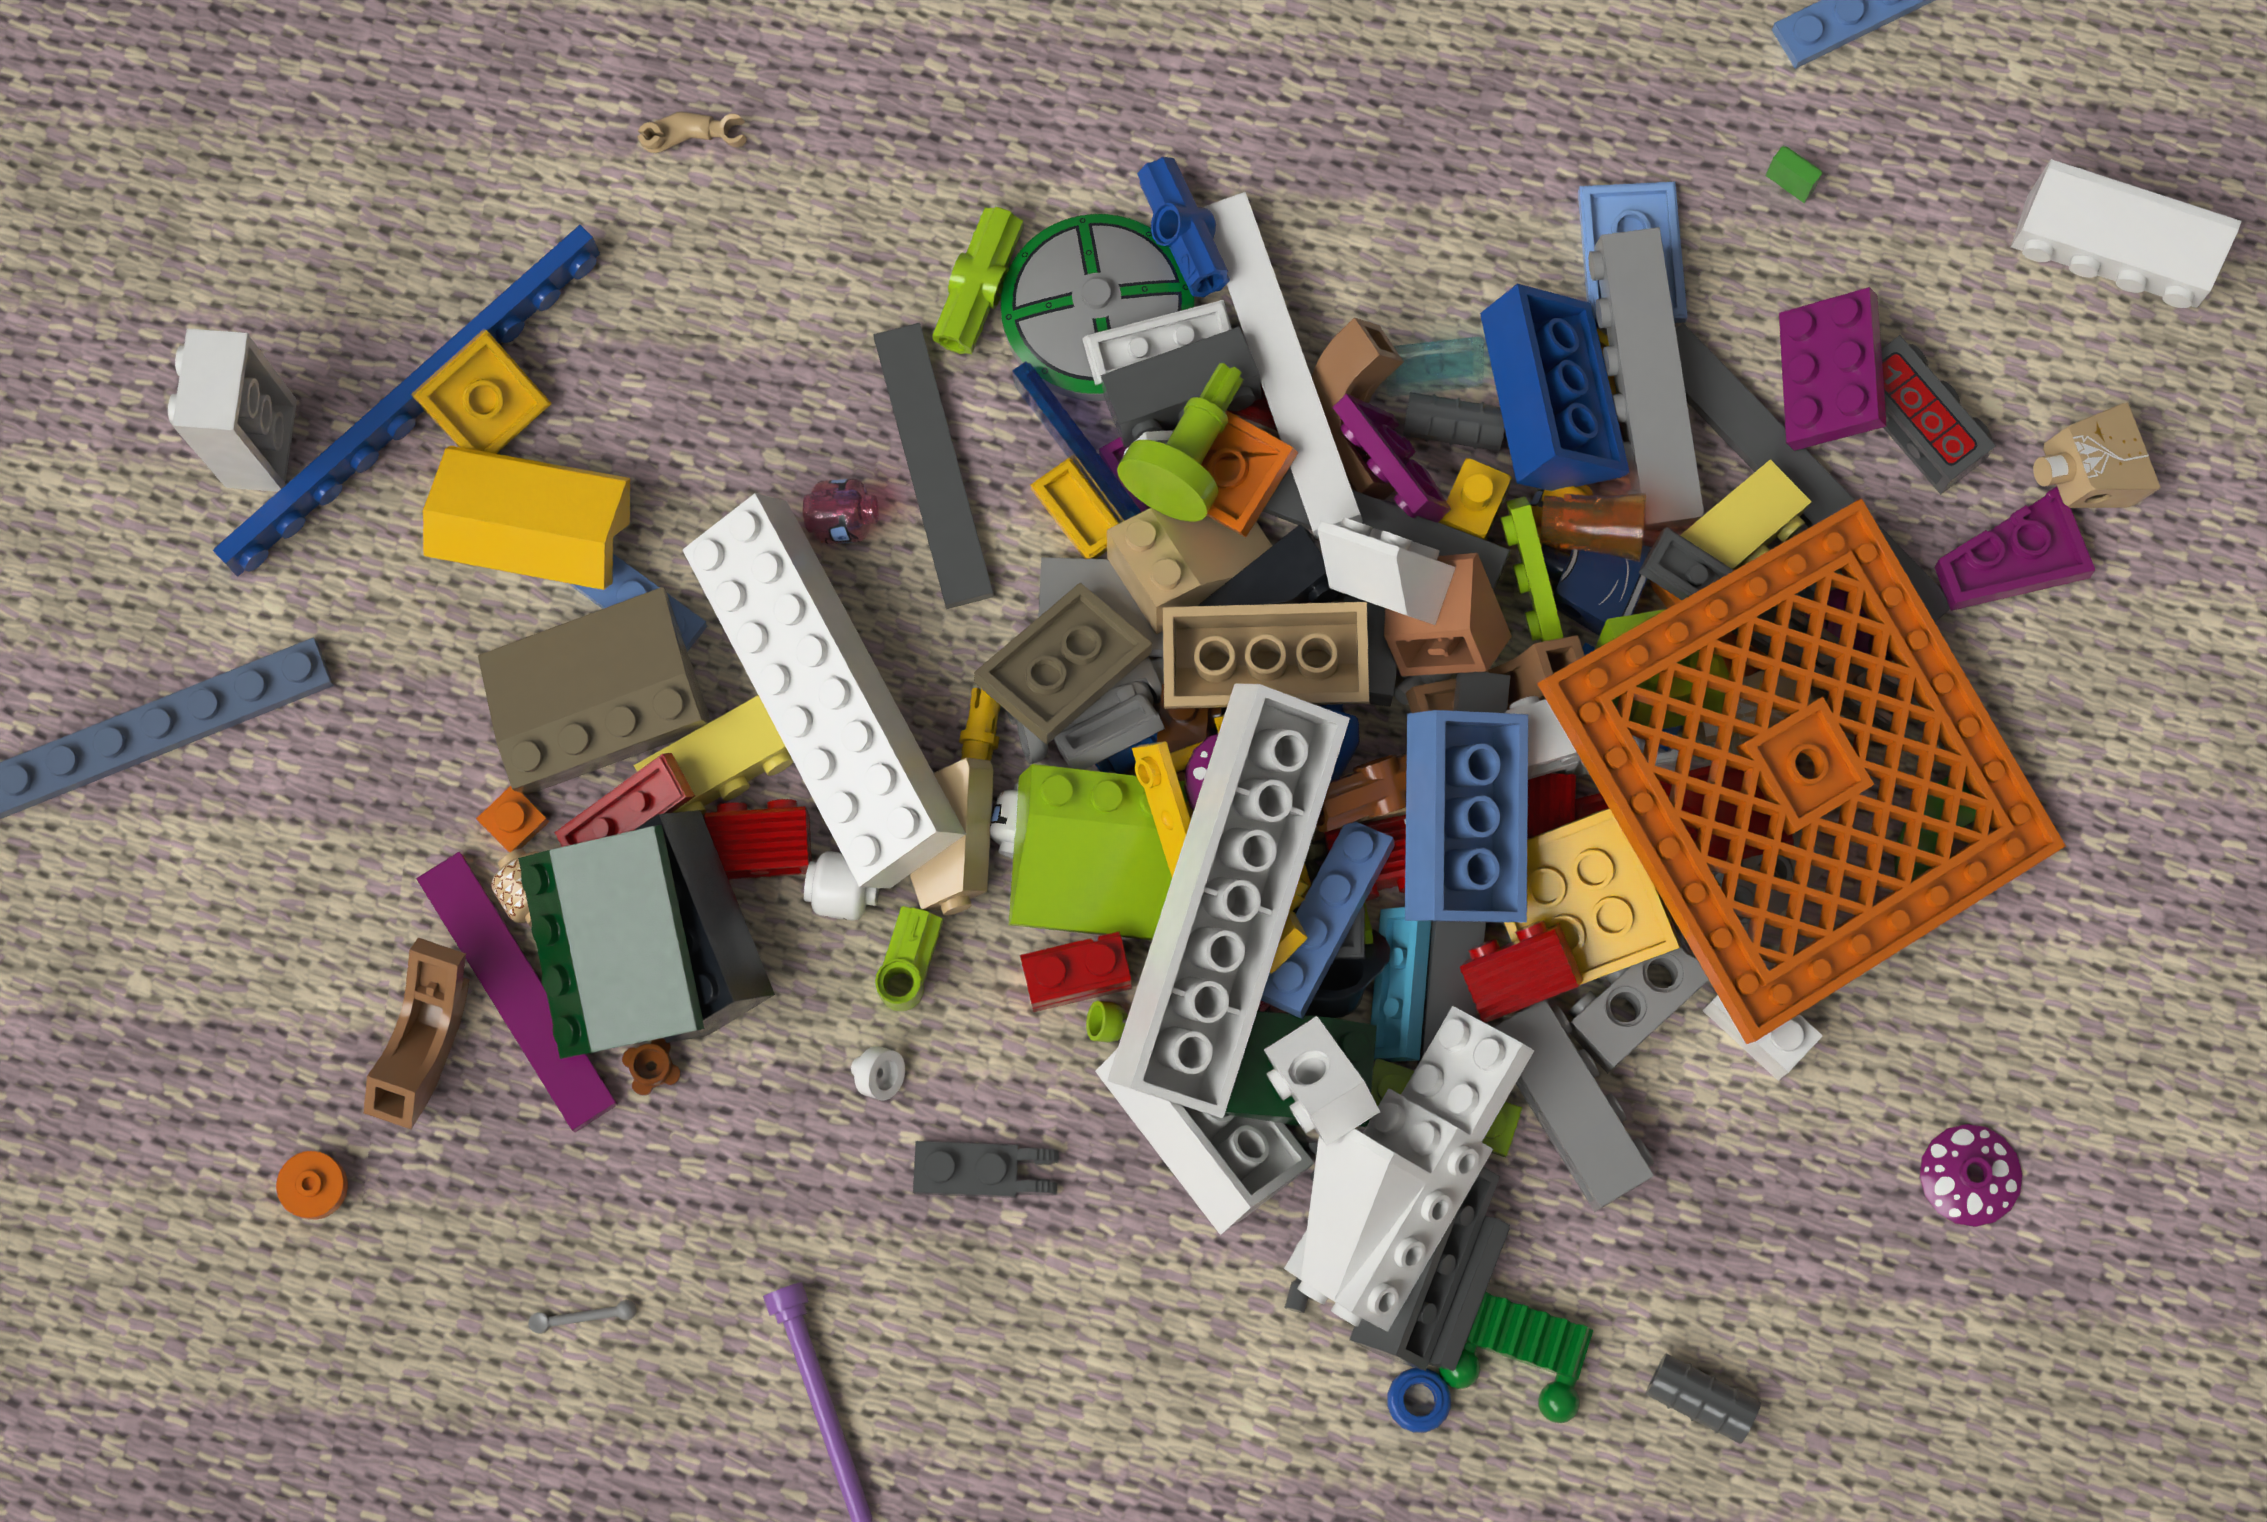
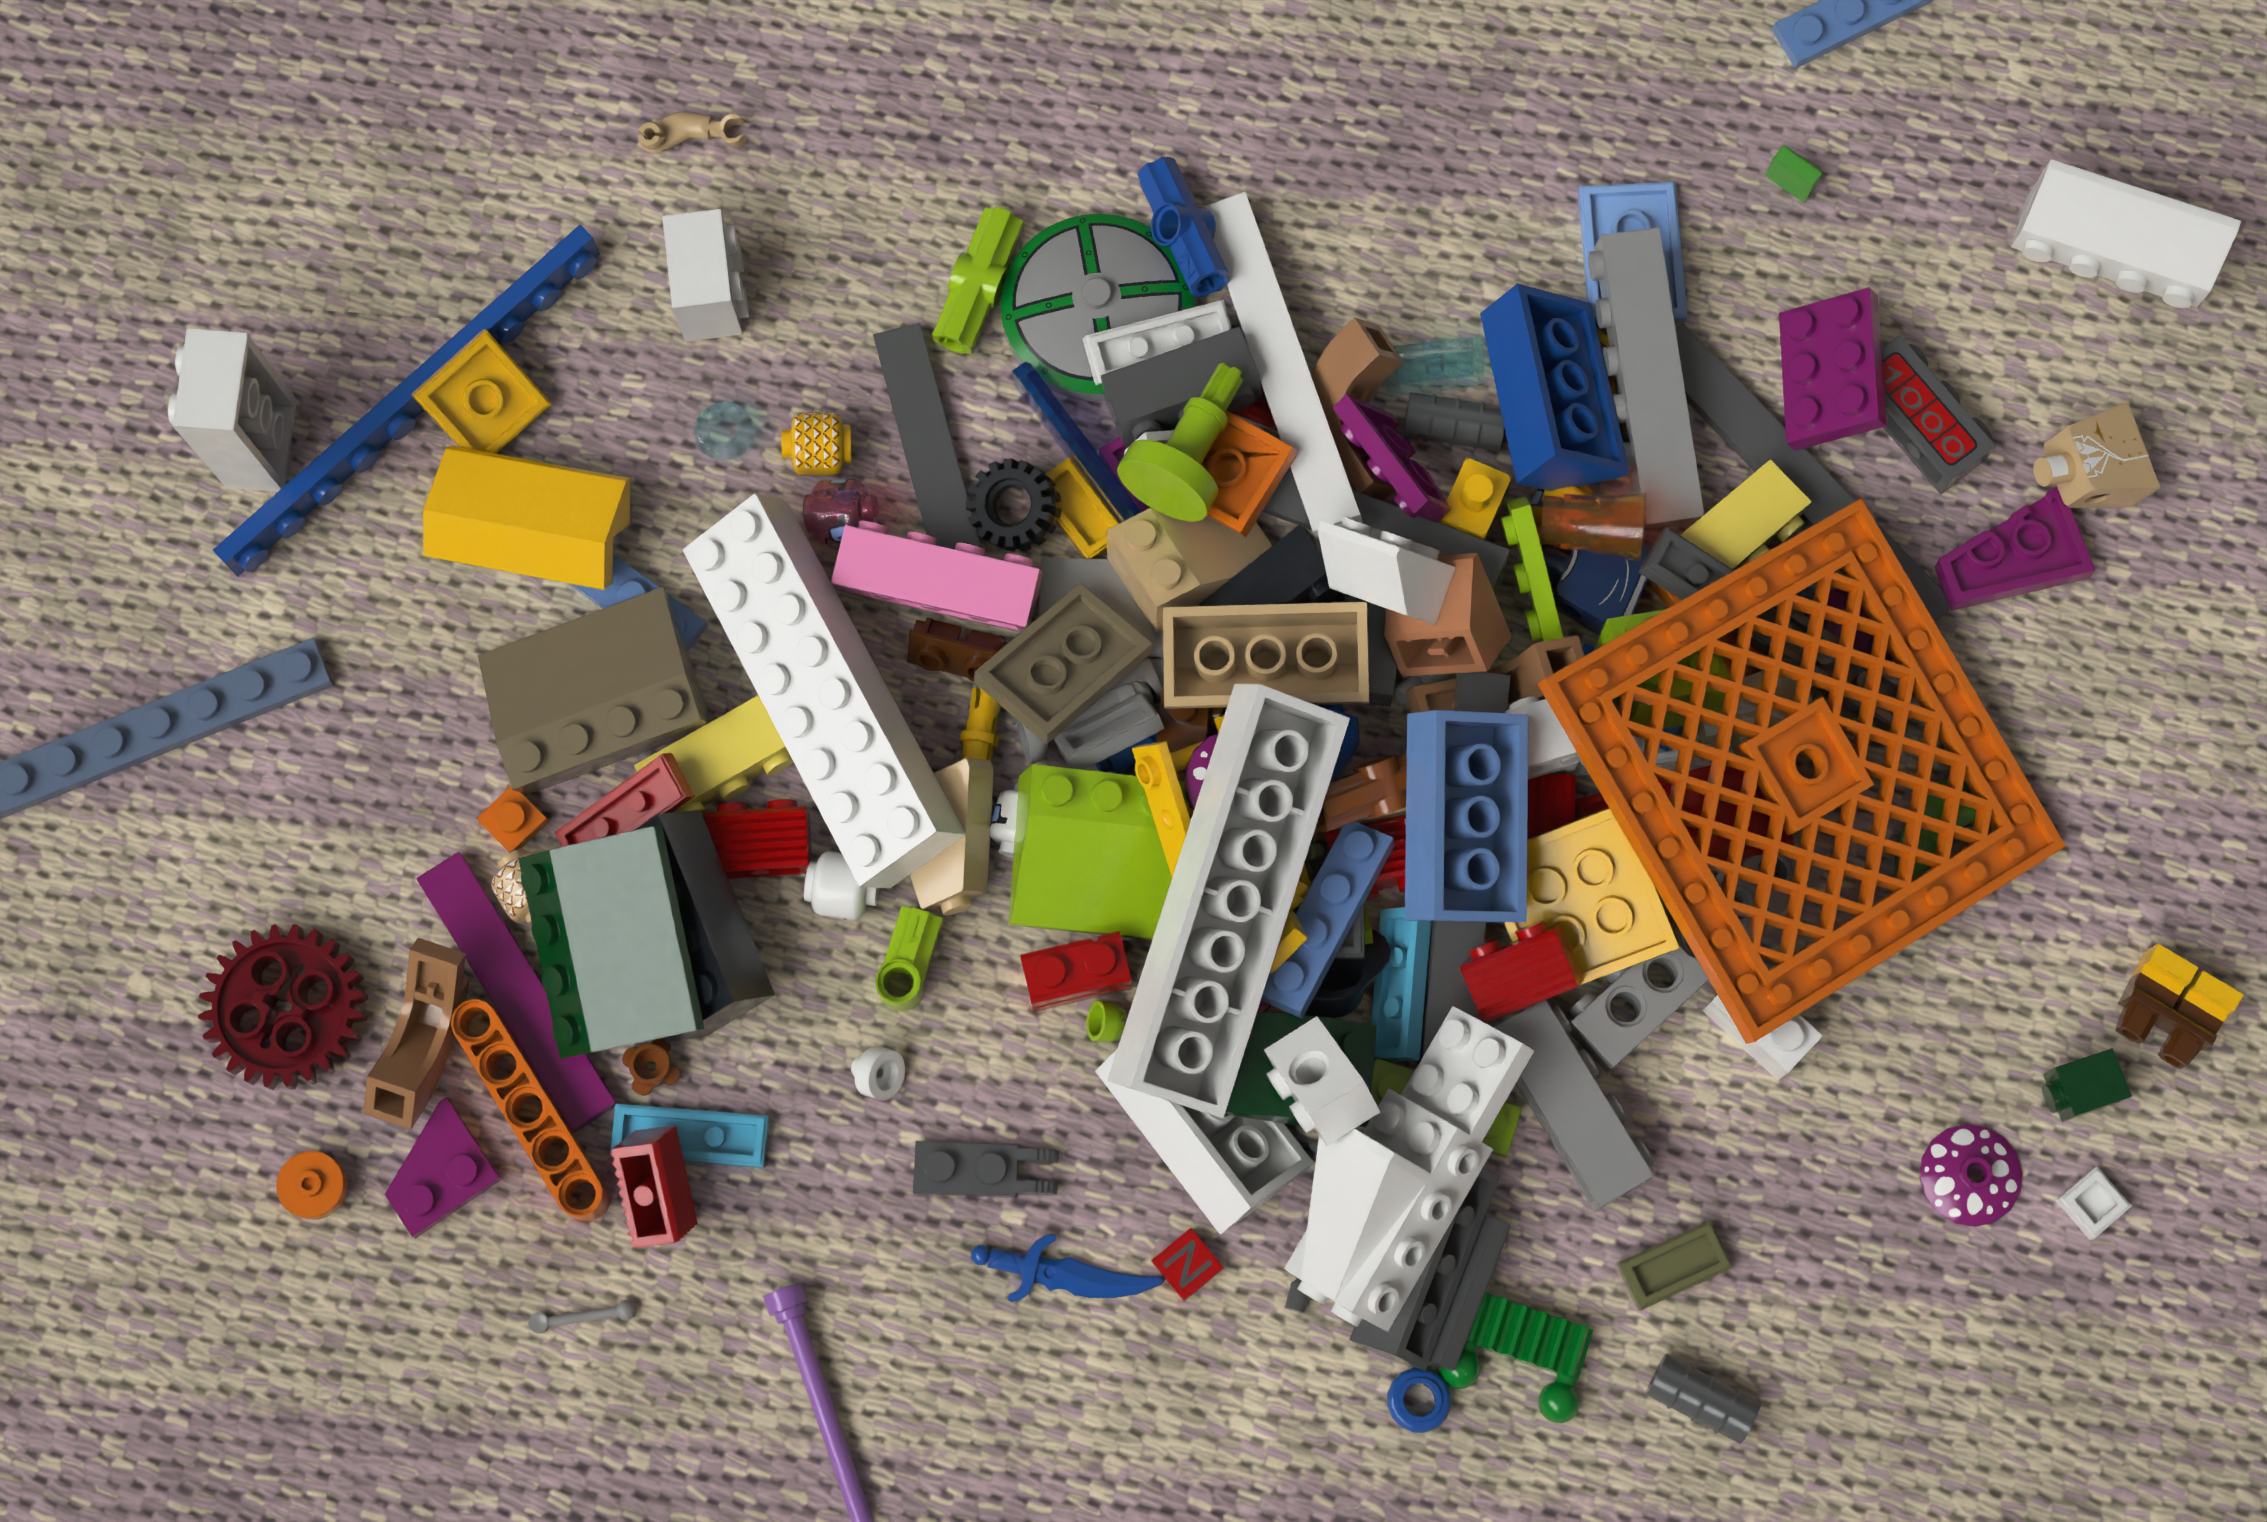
none -> dark red gear [198,924,369,1090]
none -> magenta wing [384,1097,502,1239]
none -> orange beam [451,999,610,1222]
none -> red brick [609,1125,698,1248]
none -> medium azure tile [610,1104,770,1168]
none -> white brick [662,209,749,342]
none -> clear light blue piece [694,402,755,461]
none -> yellow head [781,412,851,476]
none -> bright pink brick [831,521,1043,632]
none -> reddish brown hinge [907,617,1008,682]
none -> black tyre [966,458,1061,552]
none -> blue piece [971,1234,1164,1302]
none -> red tile [1151,1228,1224,1302]
none -> olive tile [1616,1220,1734,1311]
none -> dark green brick [2042,1048,2132,1122]
none -> white tile [2055,1166,2132,1240]
none -> reddish brown hips [2115,943,2244,1069]

